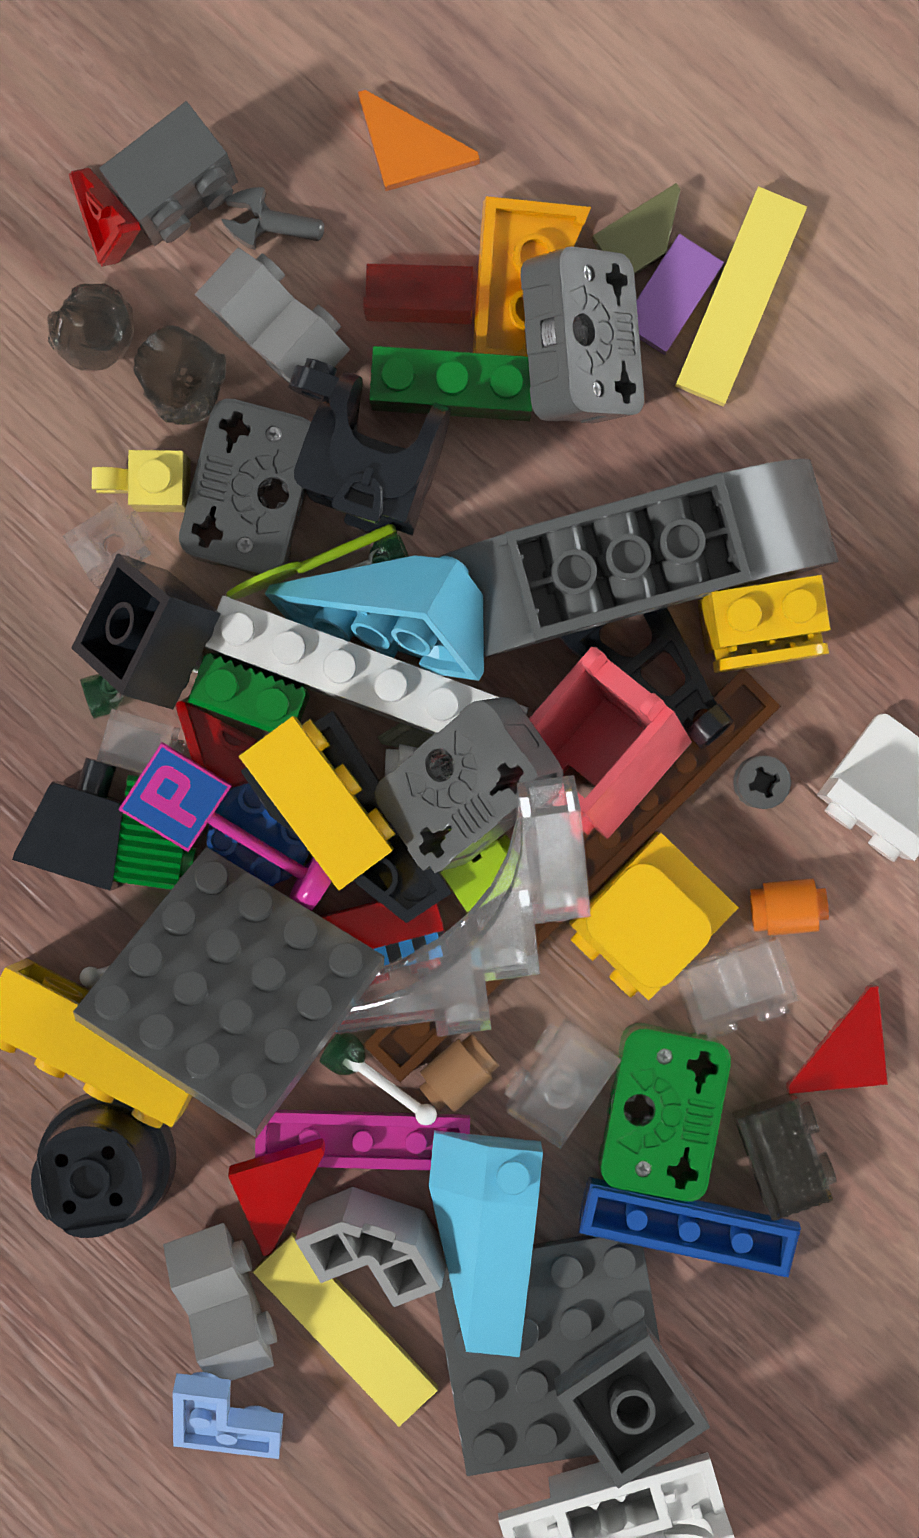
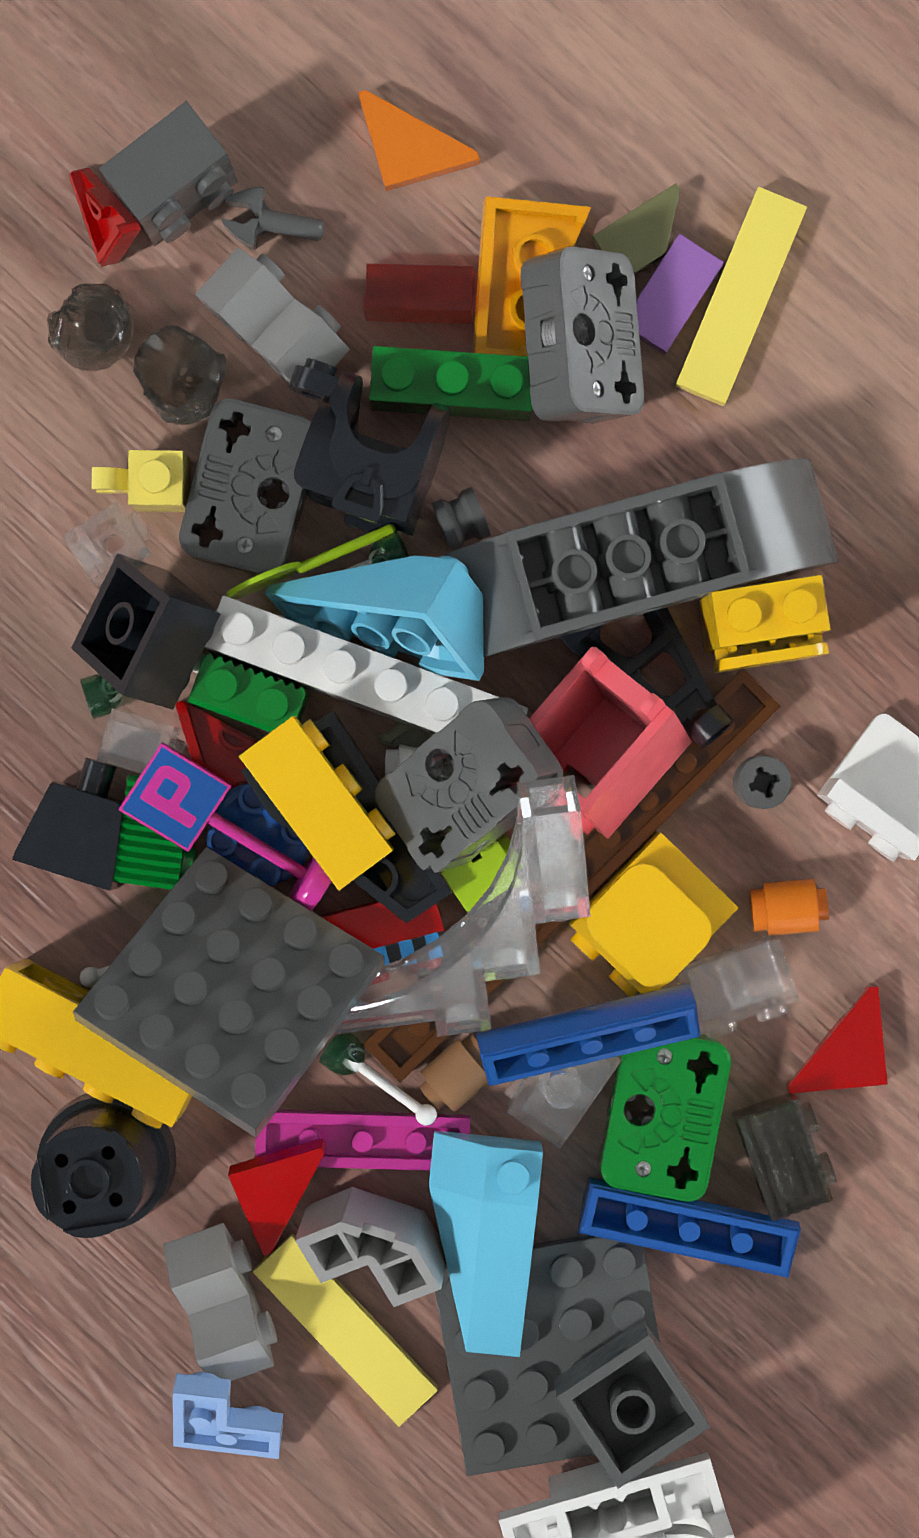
none -> dark grey wheel [432,487,491,551]
none -> blue brick [476,983,701,1086]

